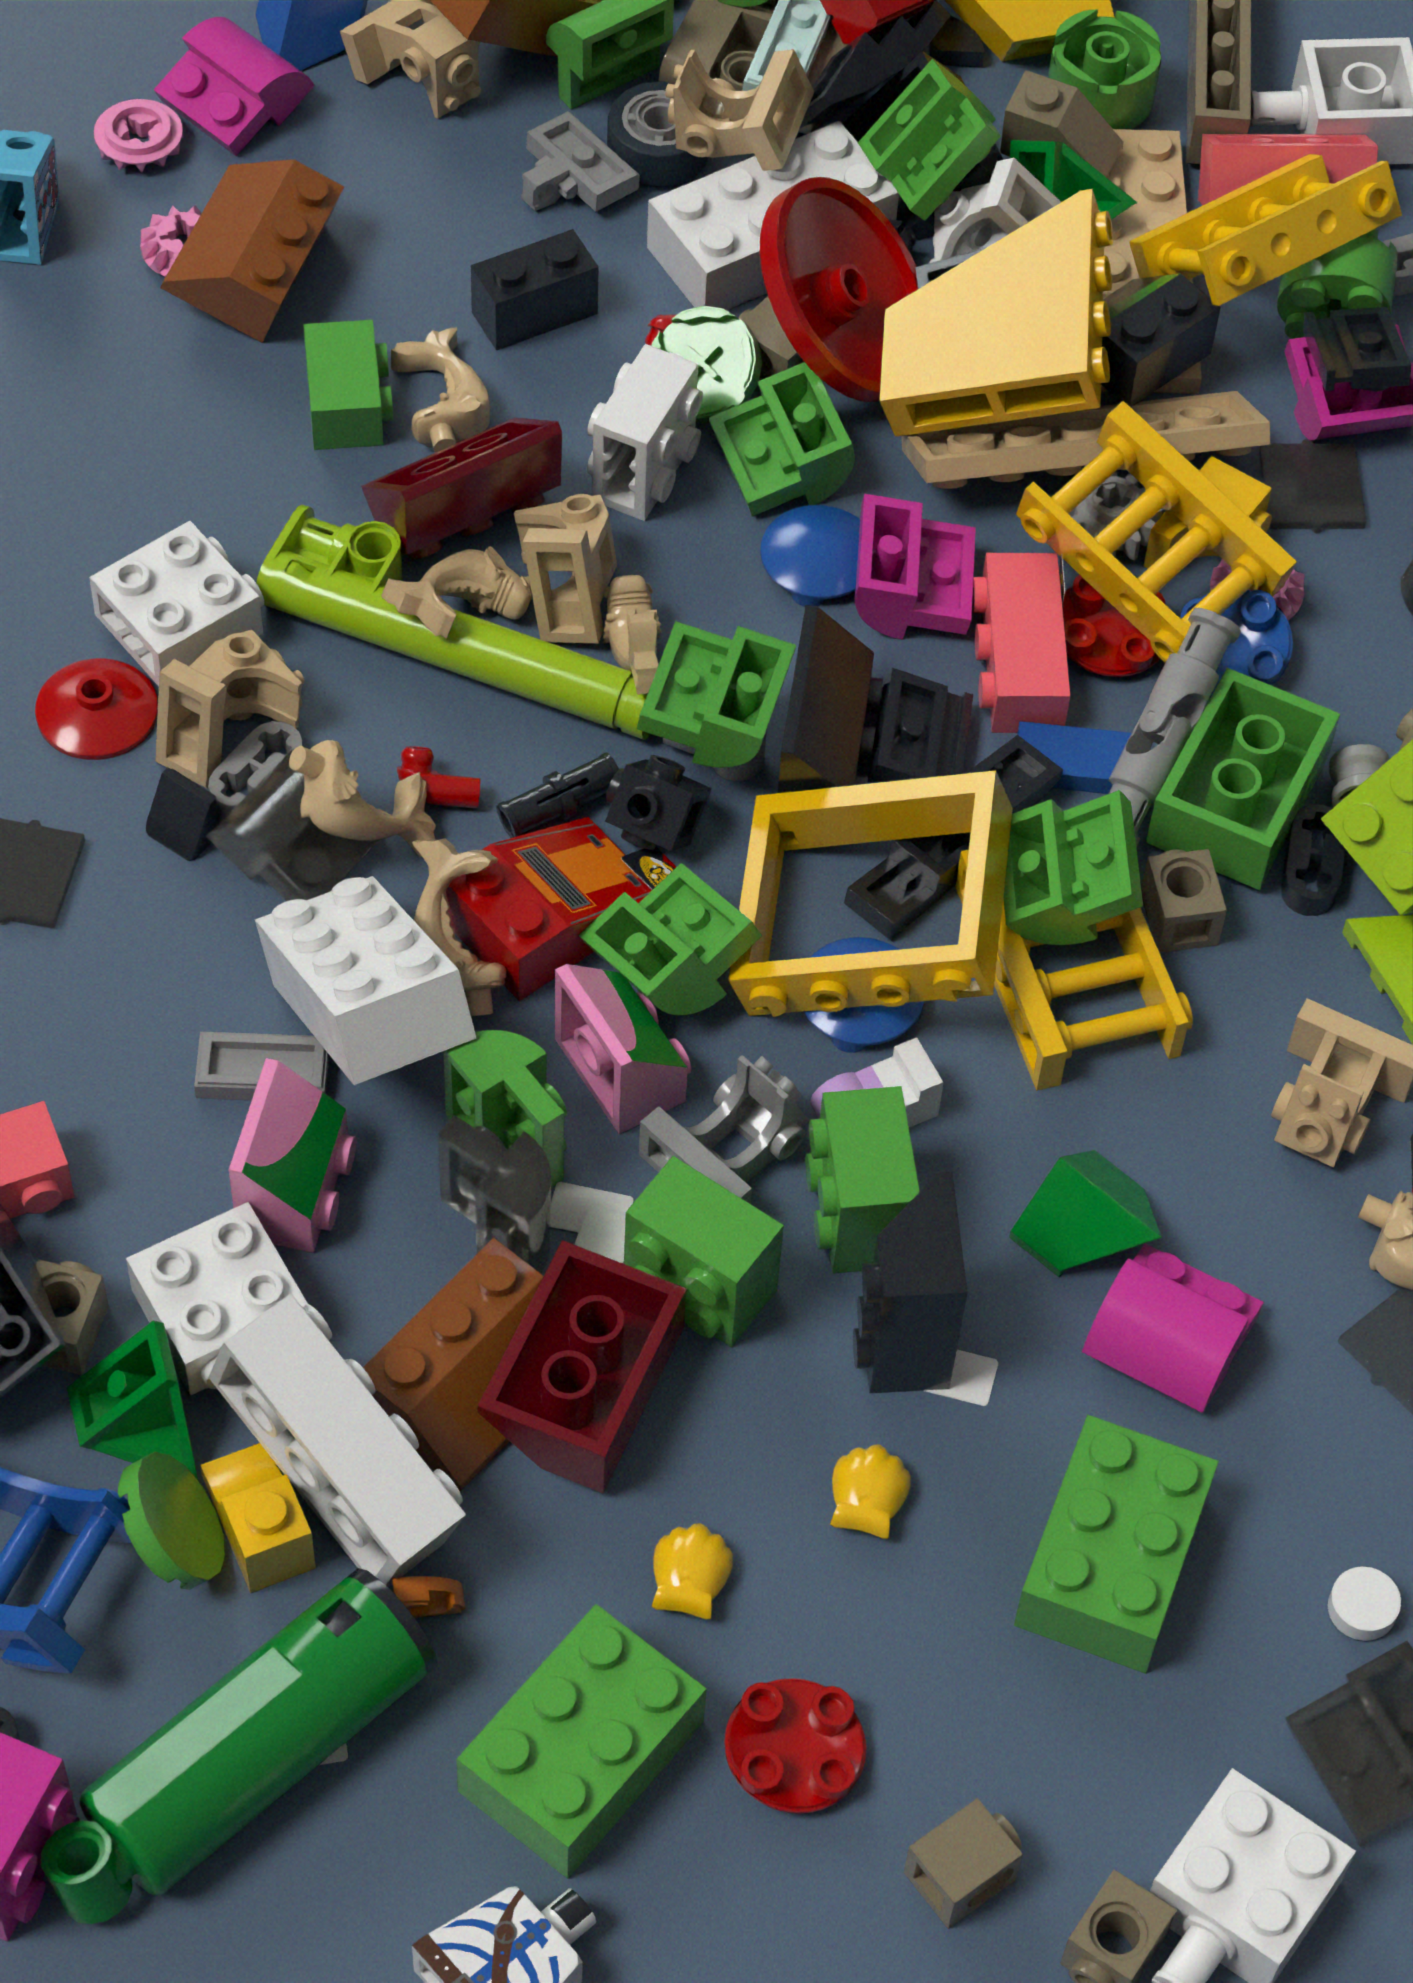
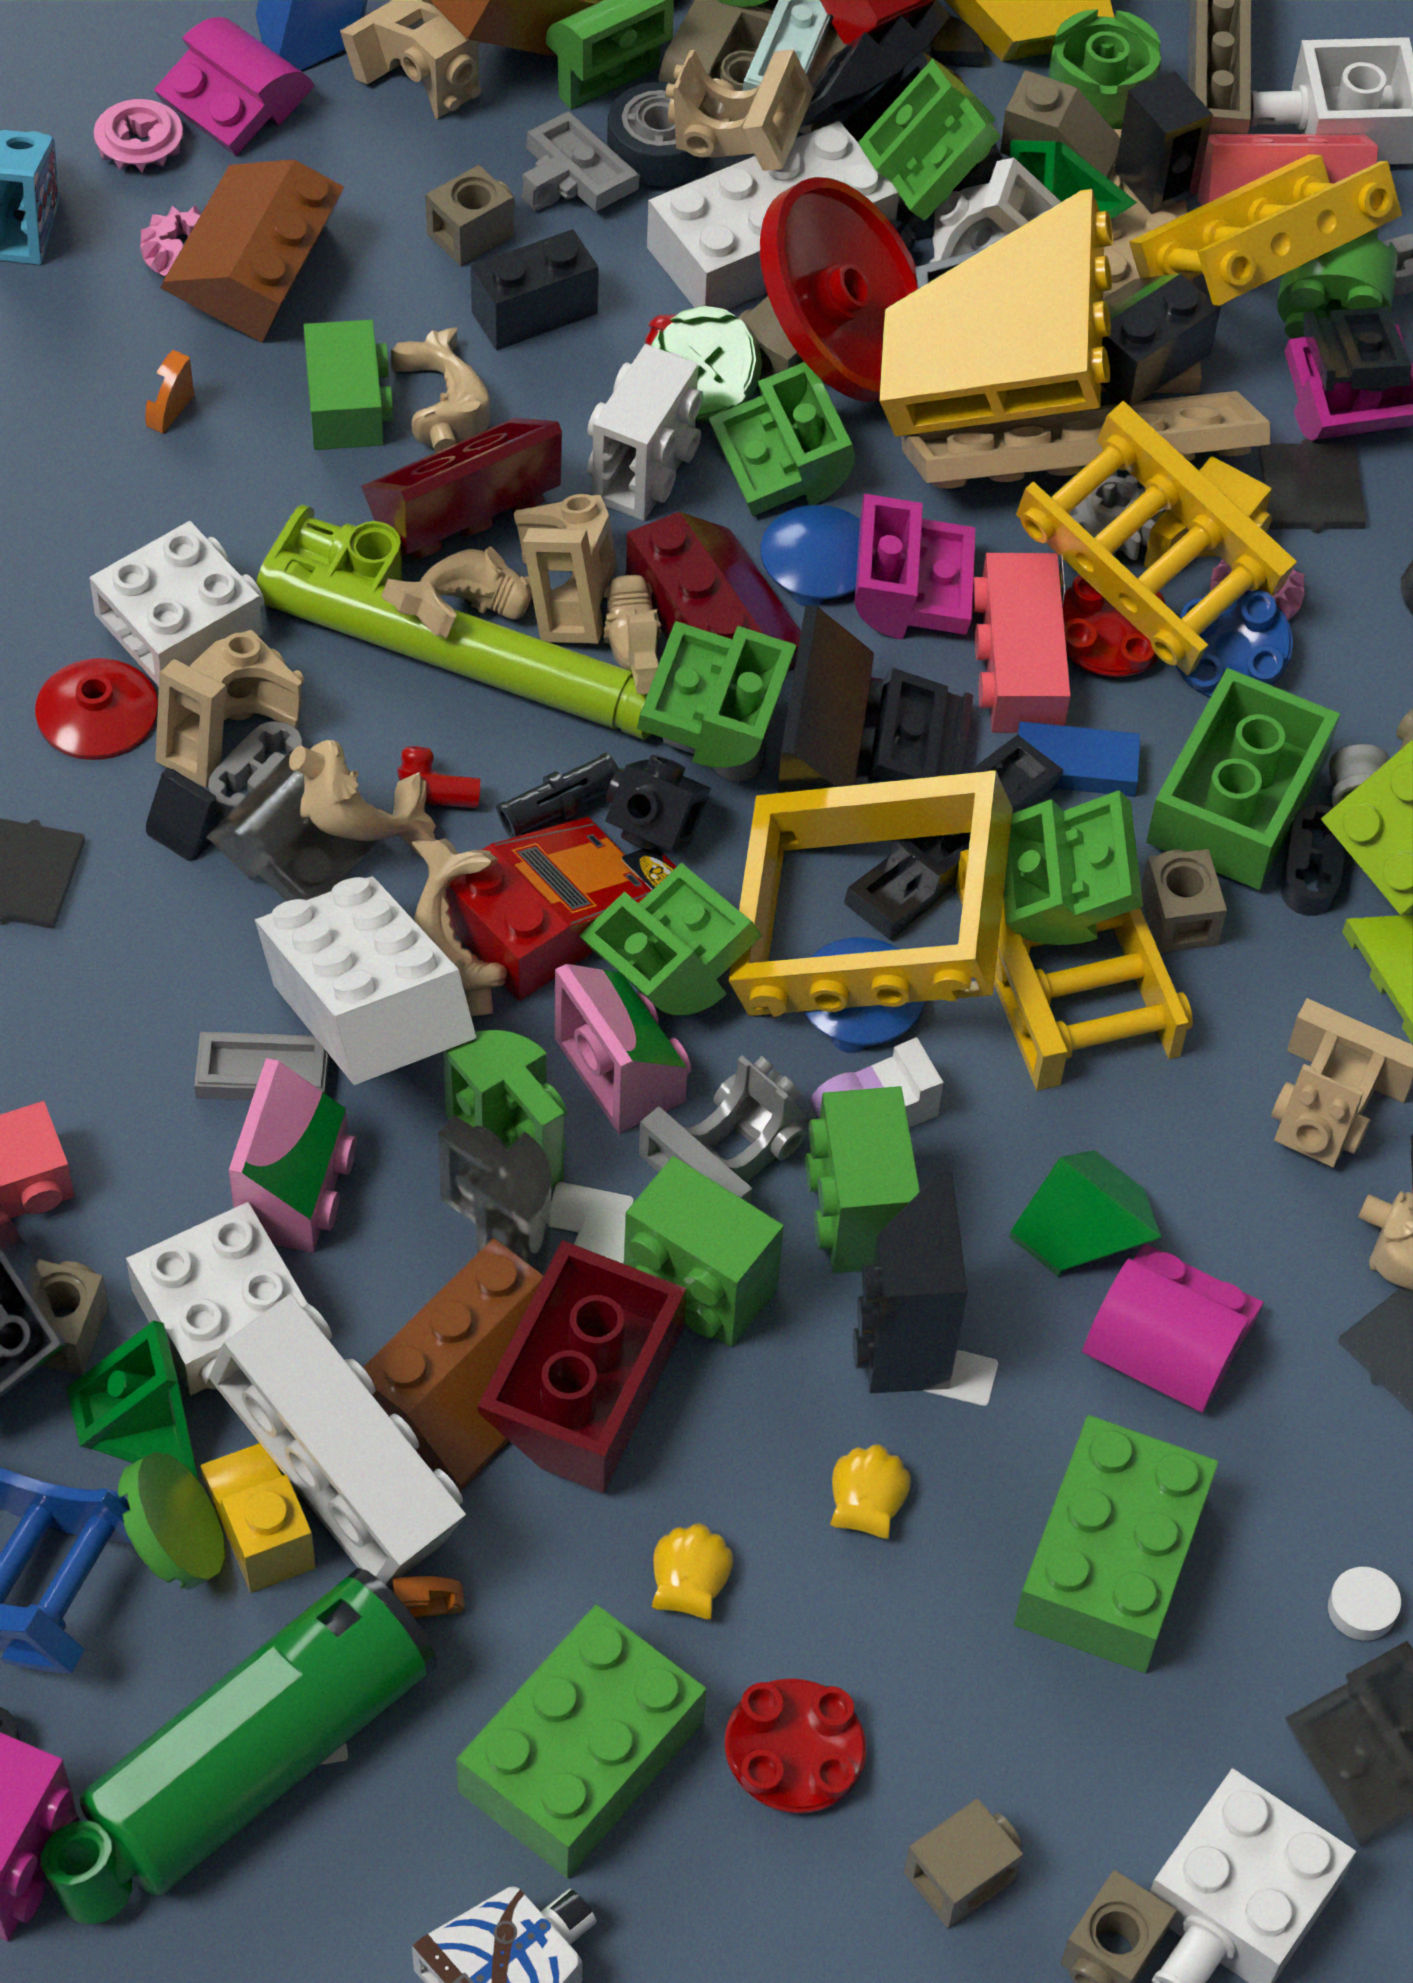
light grey piece [1109,608,1241,847] -> none
none -> orange tile [145,350,194,434]
none -> dark tan brick [425,165,515,266]
none -> dark red slope [626,511,801,672]
none -> black brick [1115,71,1213,214]

